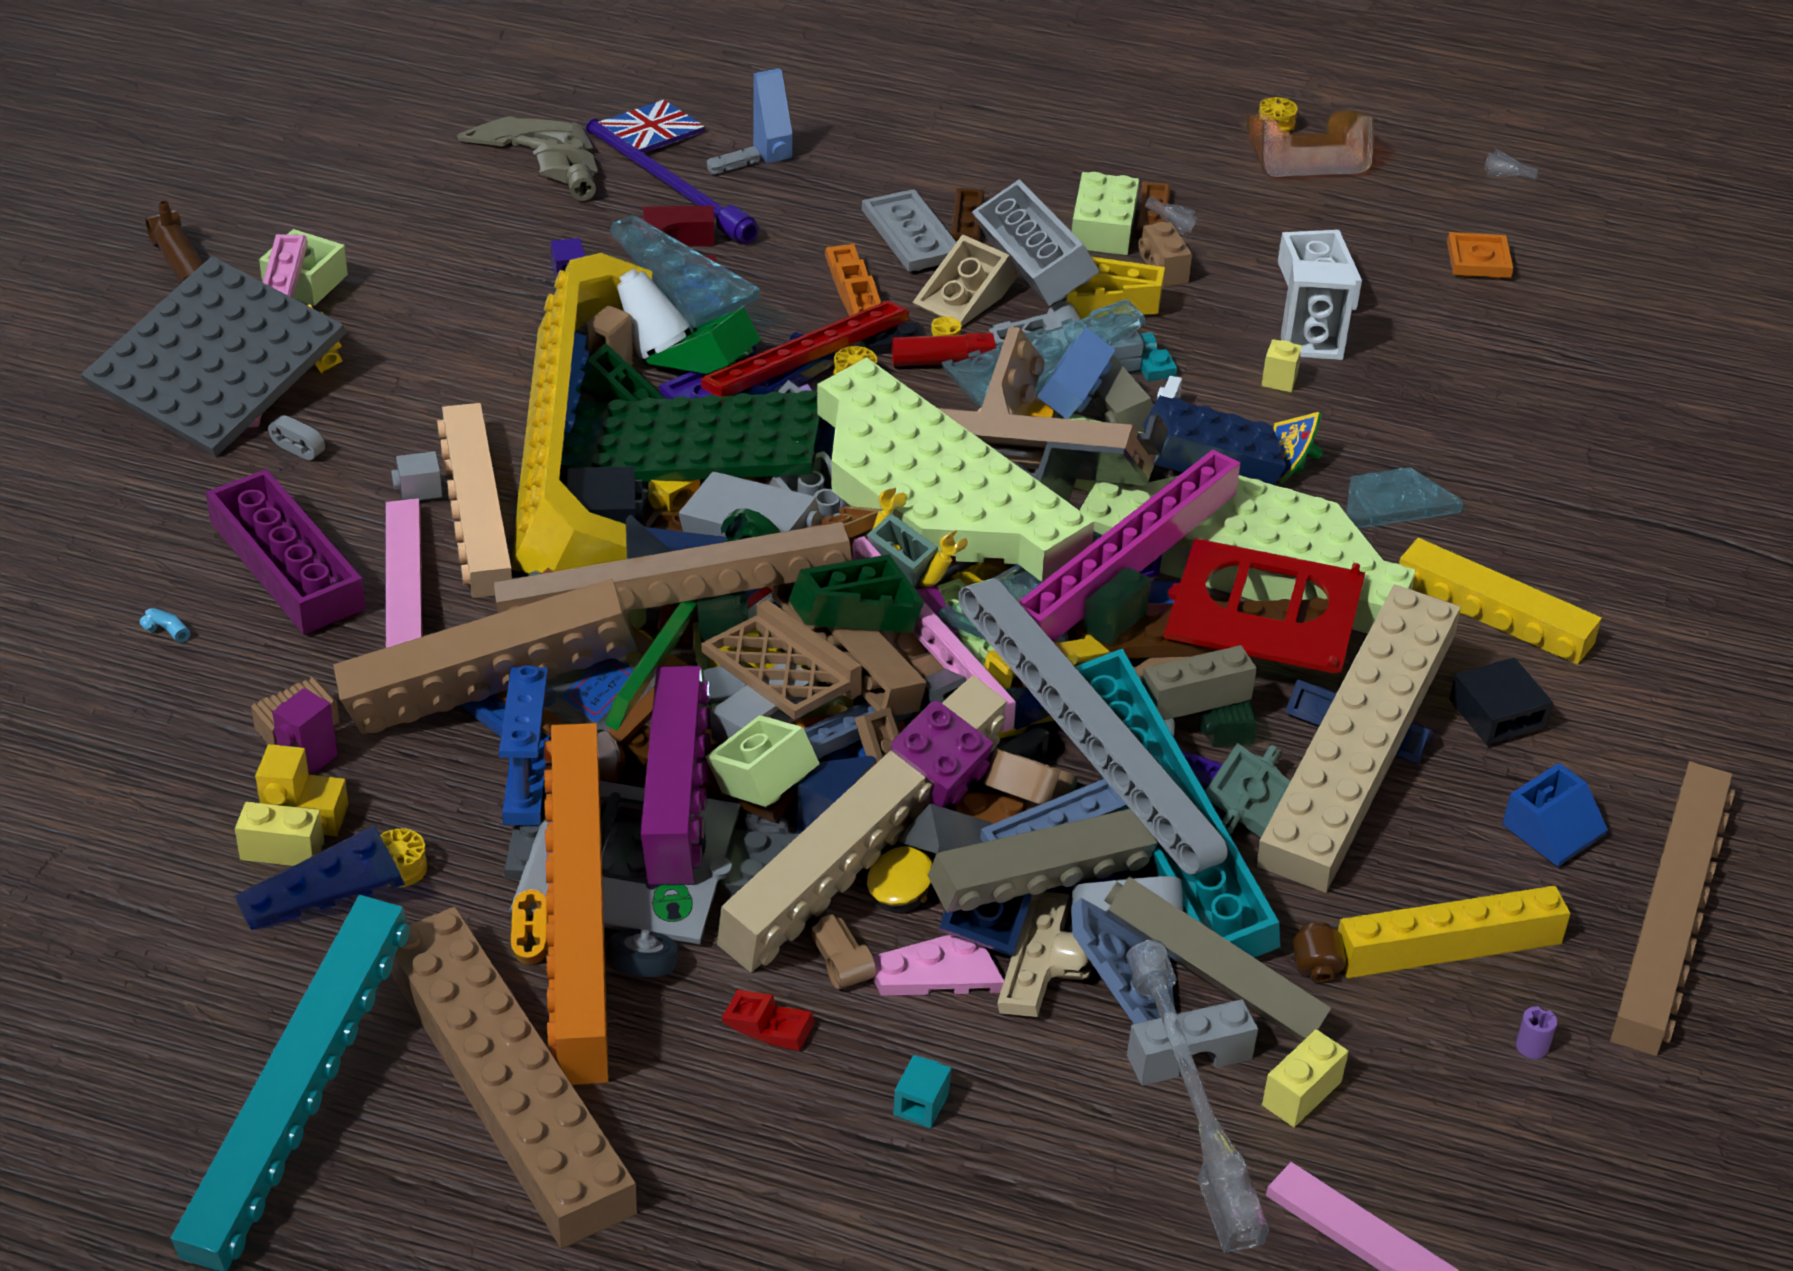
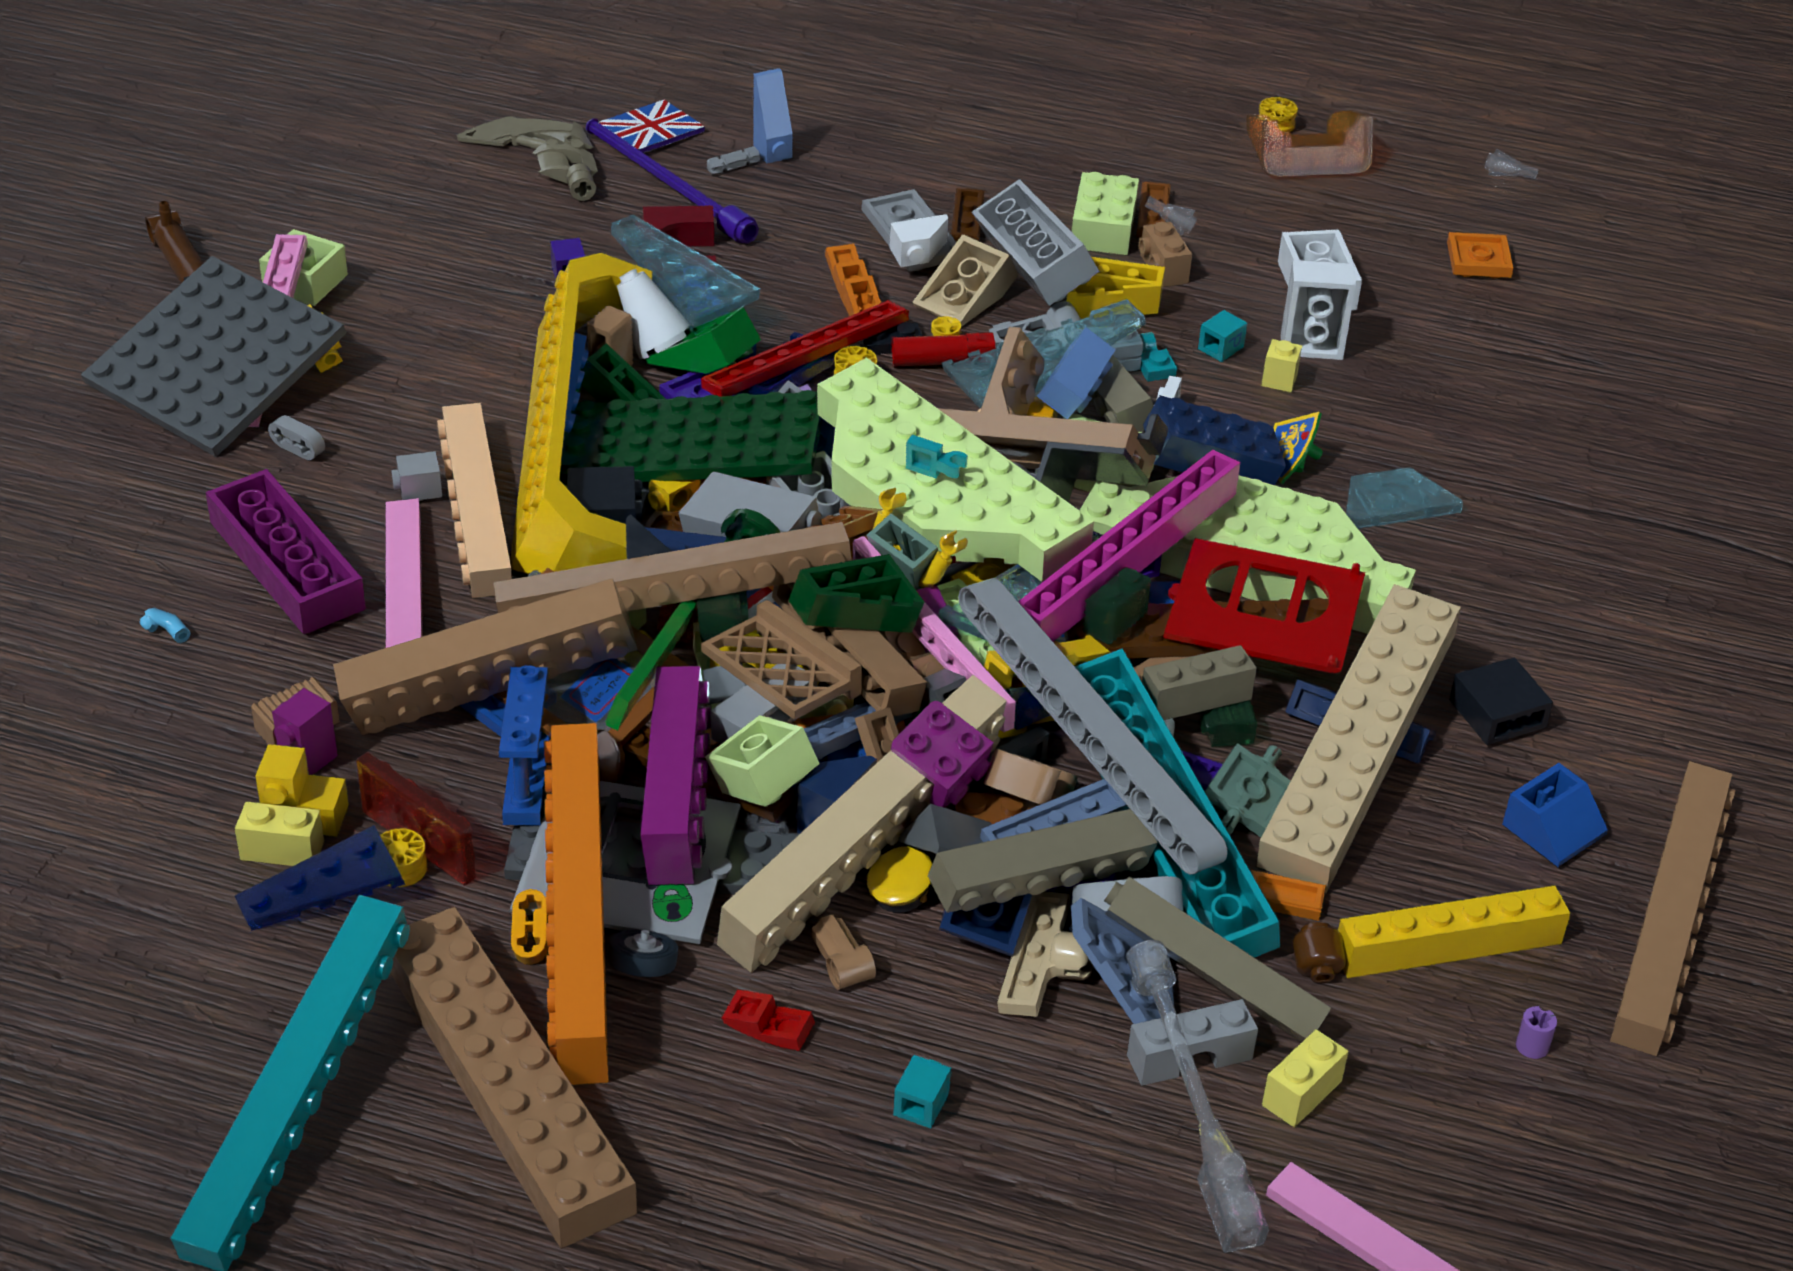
bright pink wing [872,934,1004,996] -> none
yellow brick [1399,538,1602,665] -> none
none -> clear red plate [356,752,476,886]
none -> white slope [890,214,948,267]
none -> teal plate [906,435,968,478]
none -> teal brick [1198,310,1248,362]
none -> orange tile [1251,870,1326,921]

